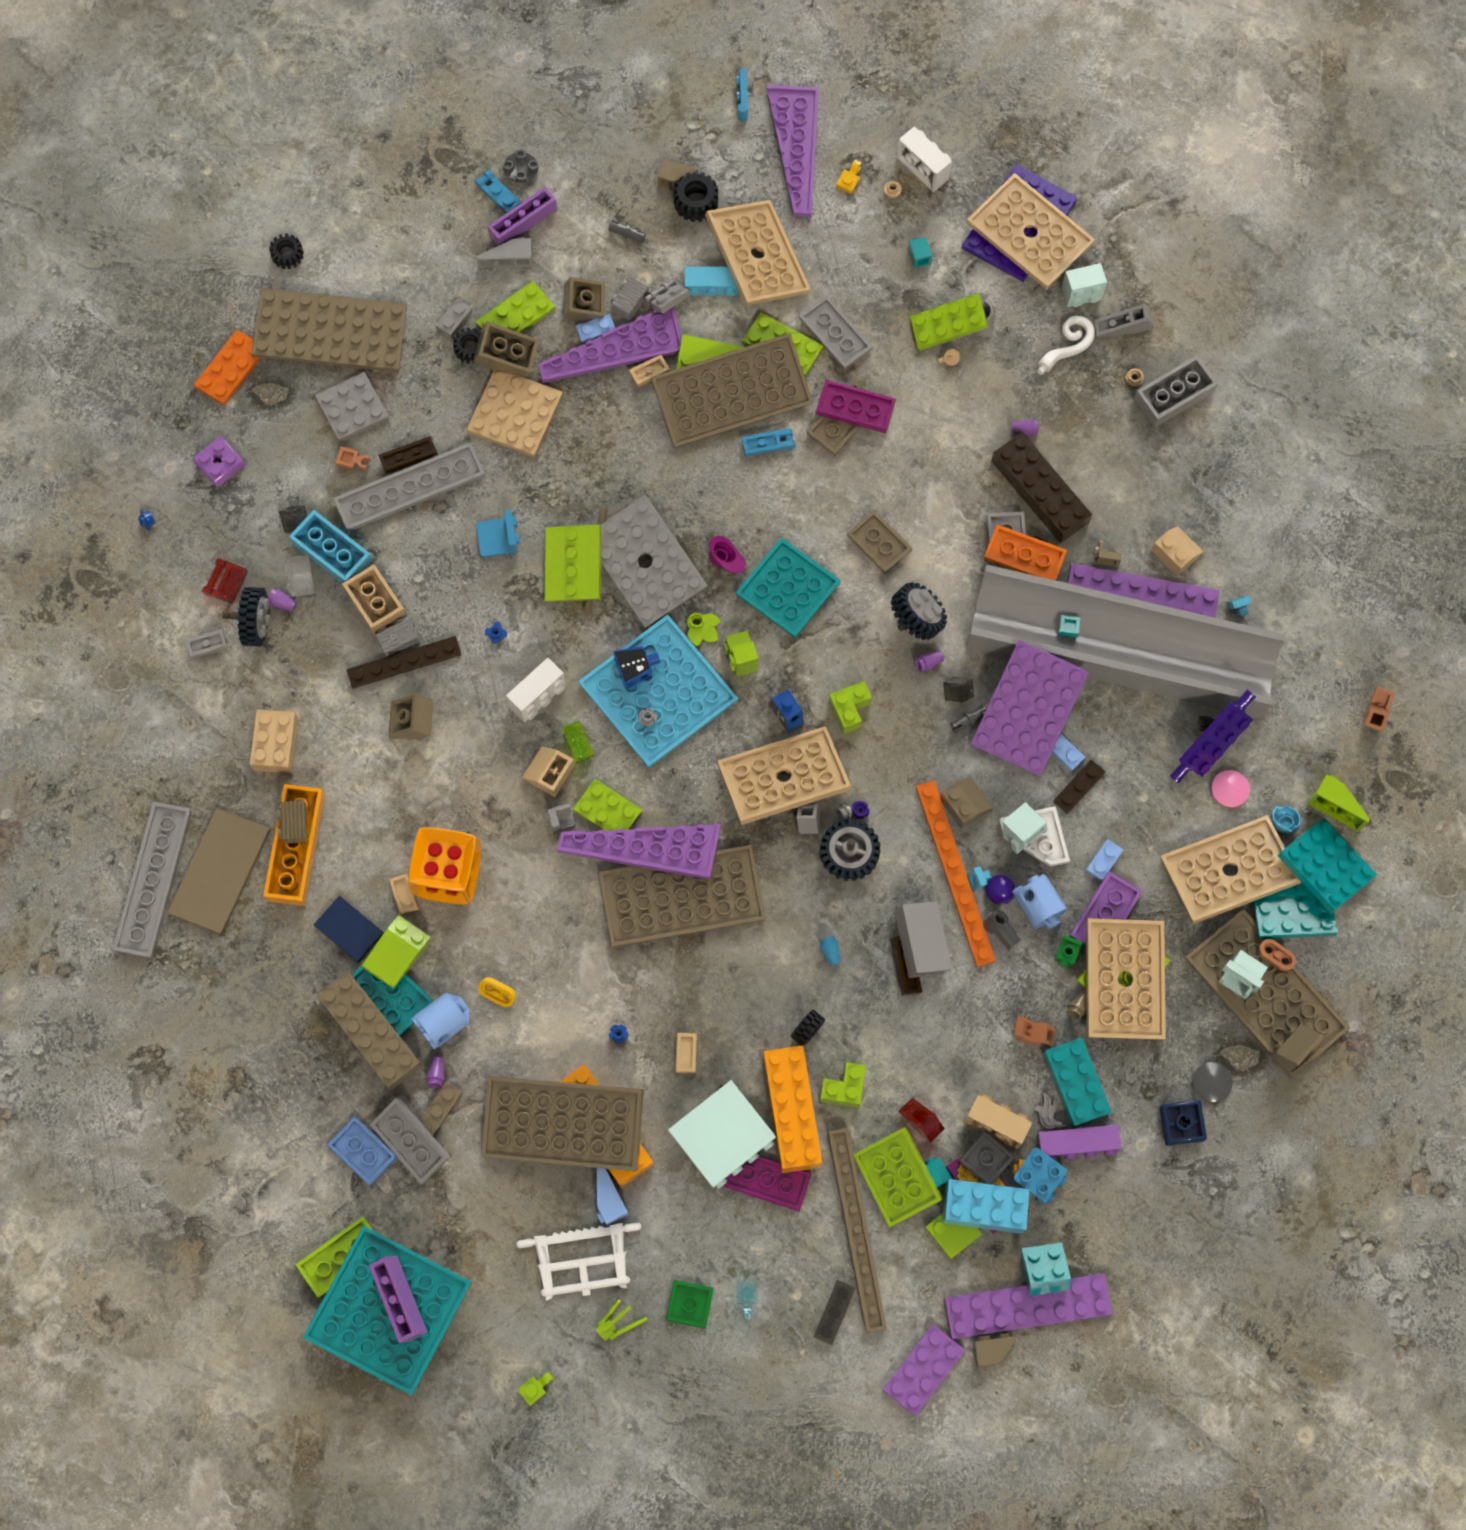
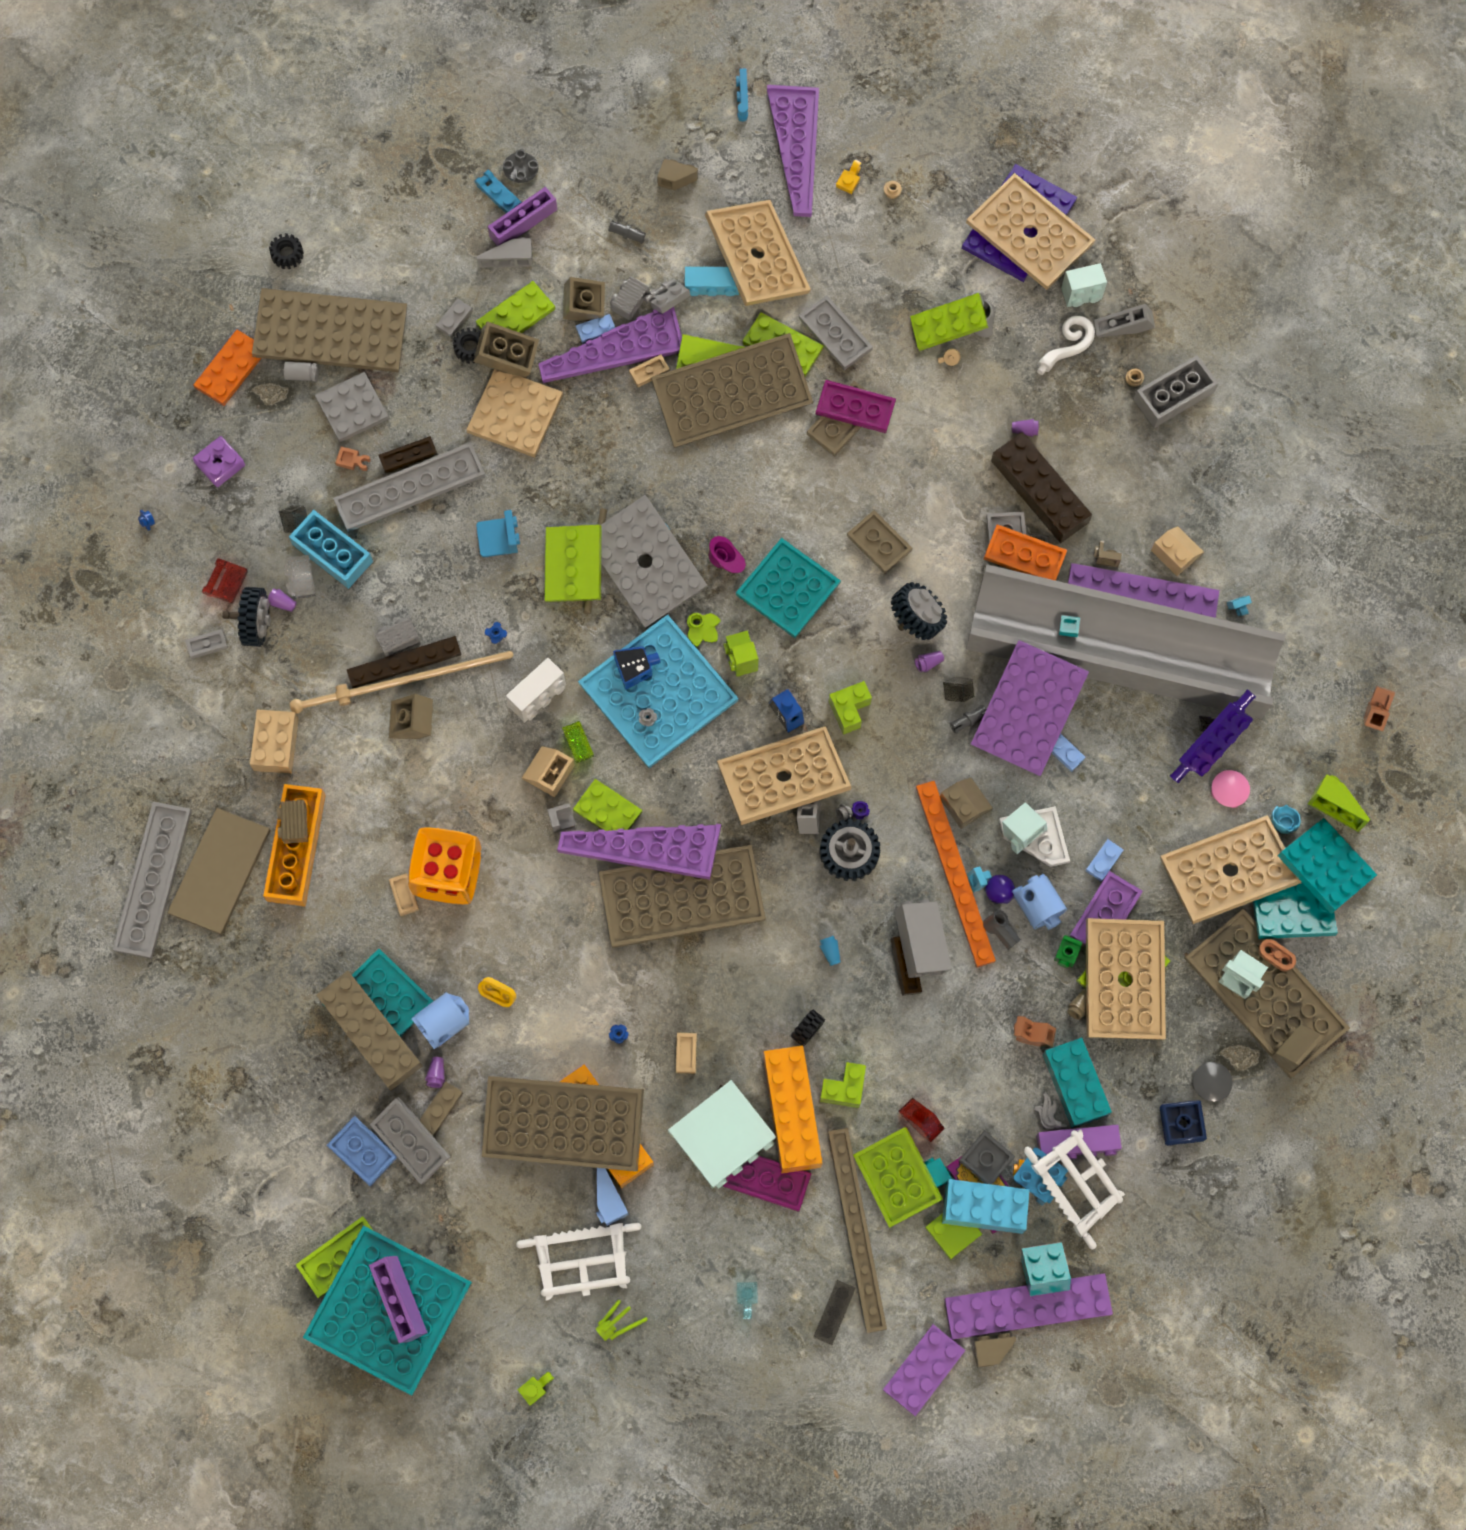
dark blue tile [314,895,384,962] -> none
tan brick [342,565,406,636] -> none
lime slope [361,915,431,989] -> none
green tile [666,1280,714,1329] -> none
black tyre [674,172,718,222] -> none
dark azure plate [742,429,796,457] -> none
white brick [896,126,952,192] -> none
teal brick [908,237,933,268] -> none
tan brick [964,1094,1032,1150] -> none
dark brown plate [1053,759,1106,814] -> none
none -> light grey piece [284,362,319,382]
none -> tan bar [290,651,513,714]
none -> white piece [1024,1129,1125,1250]

